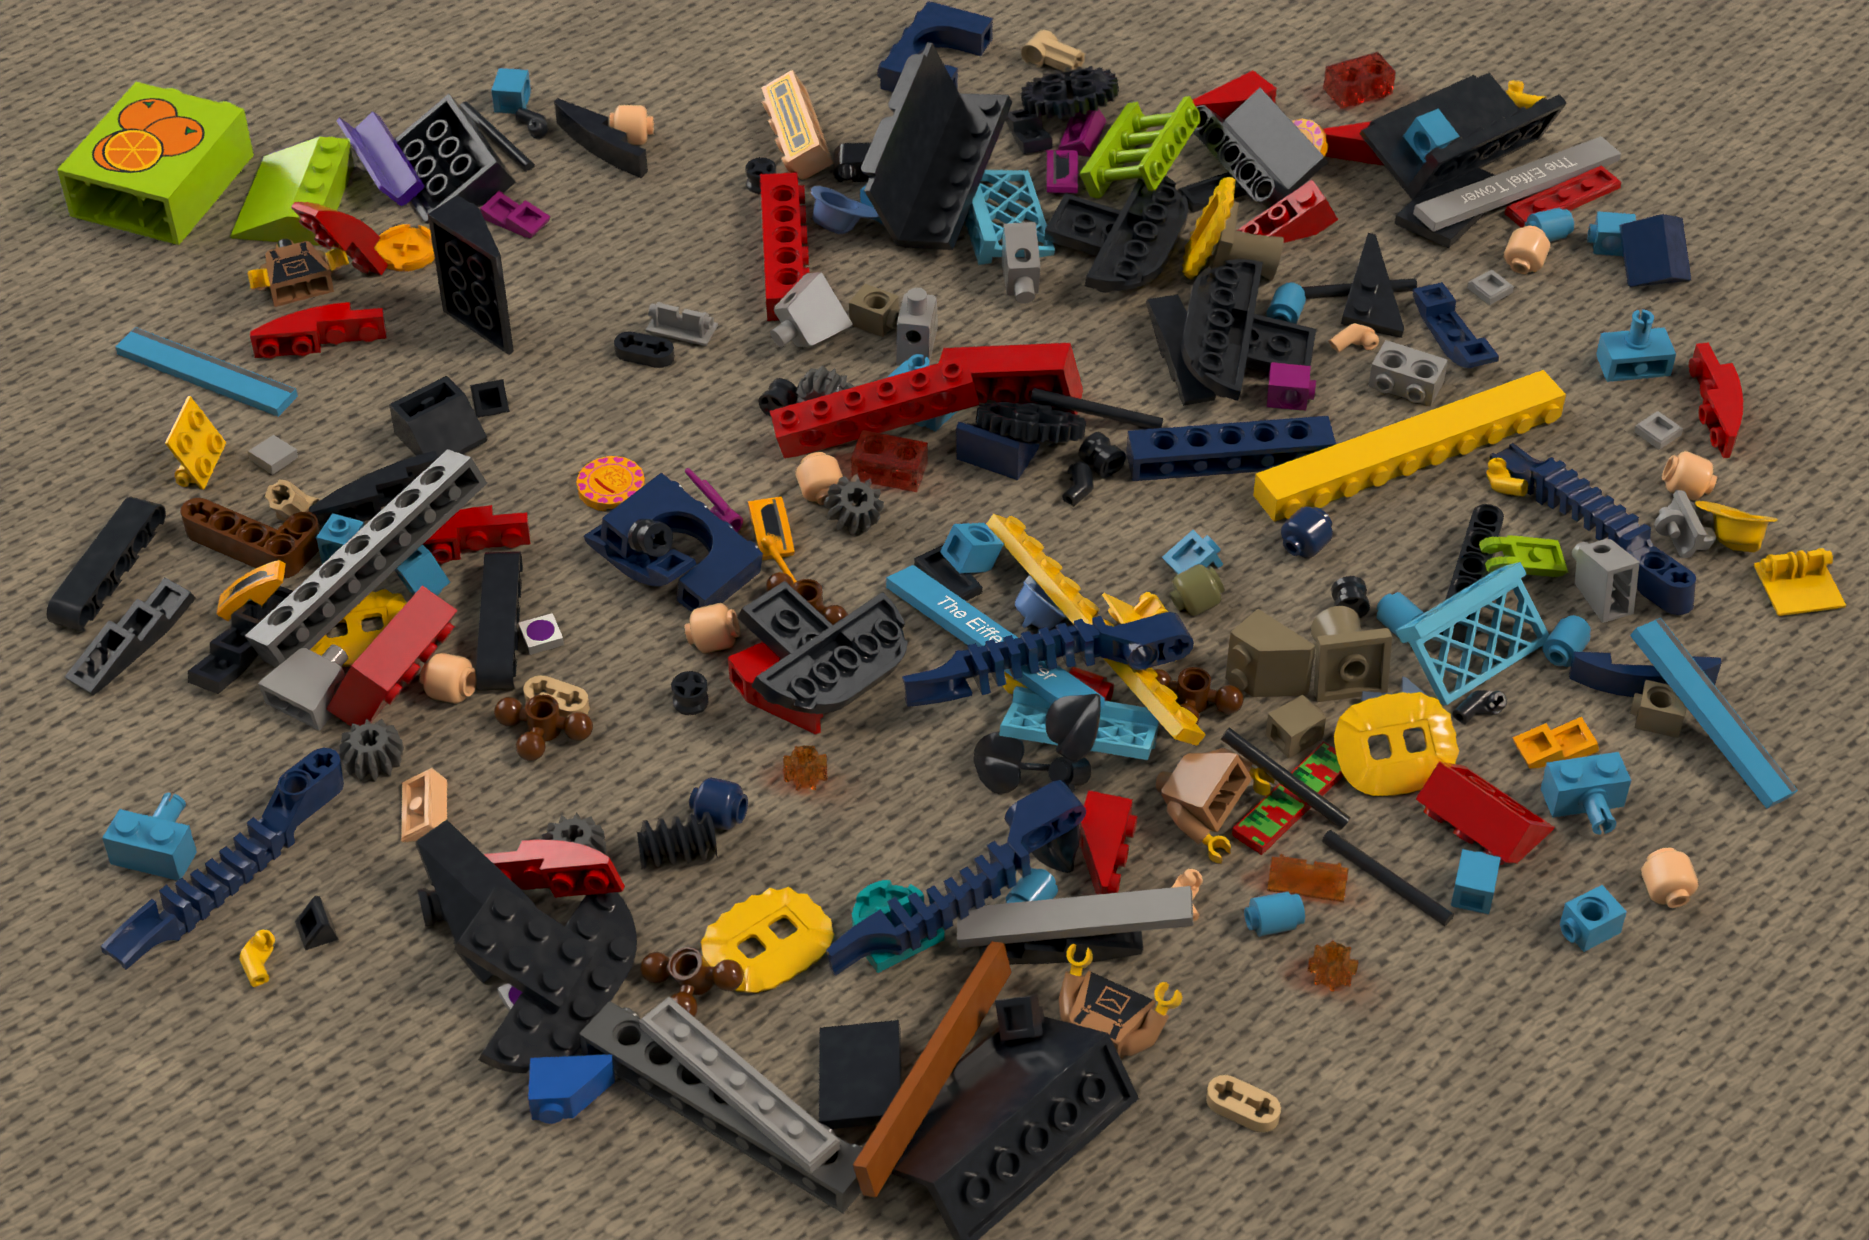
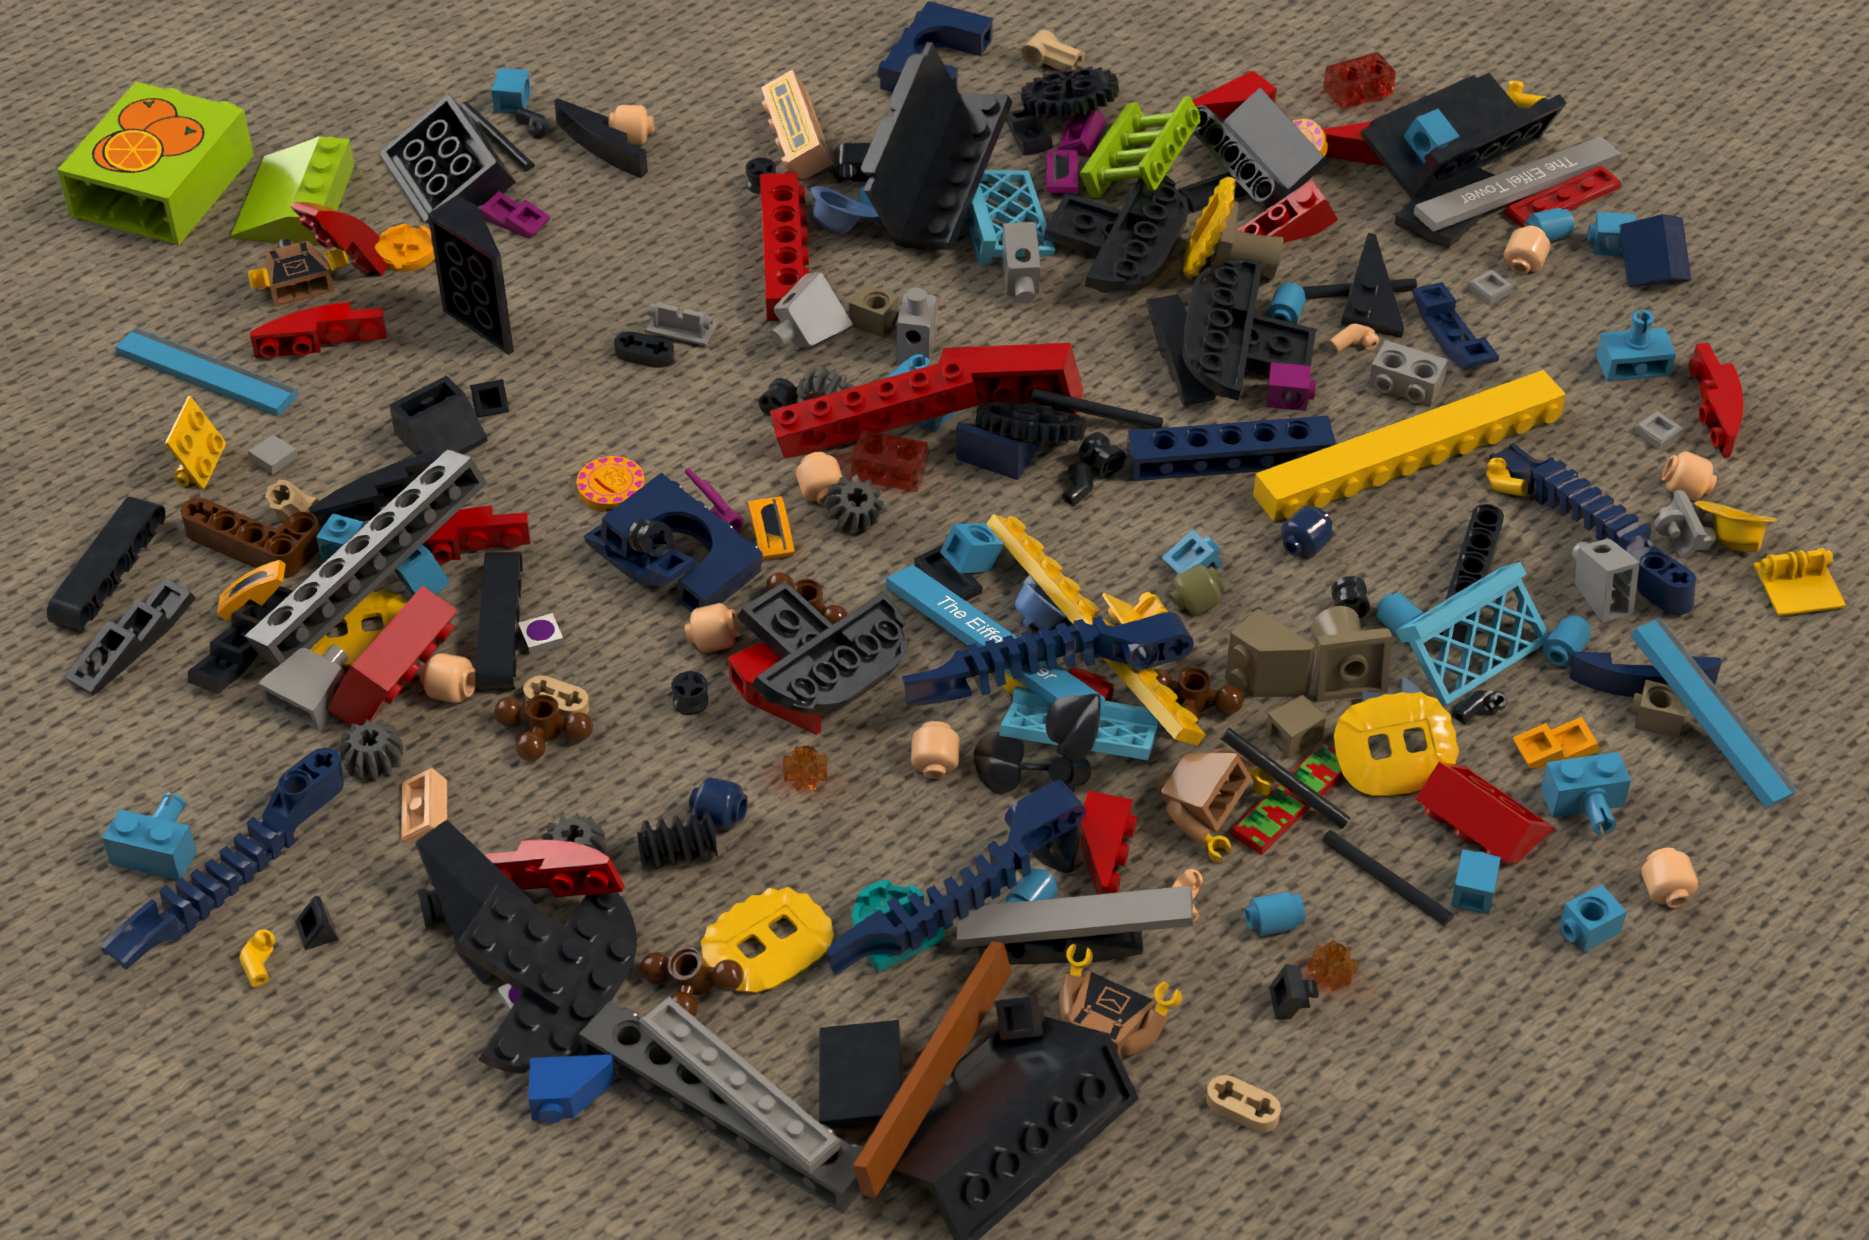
panel [336,111,425,206] -> none
light orange hinge [761,535,797,583] -> none
clear orange hinge [1267,854,1349,903] -> none
lime hinge [1479,535,1568,577] -> none
none -> light nougat head [911,721,960,779]
none -> black tile [1269,964,1319,1020]

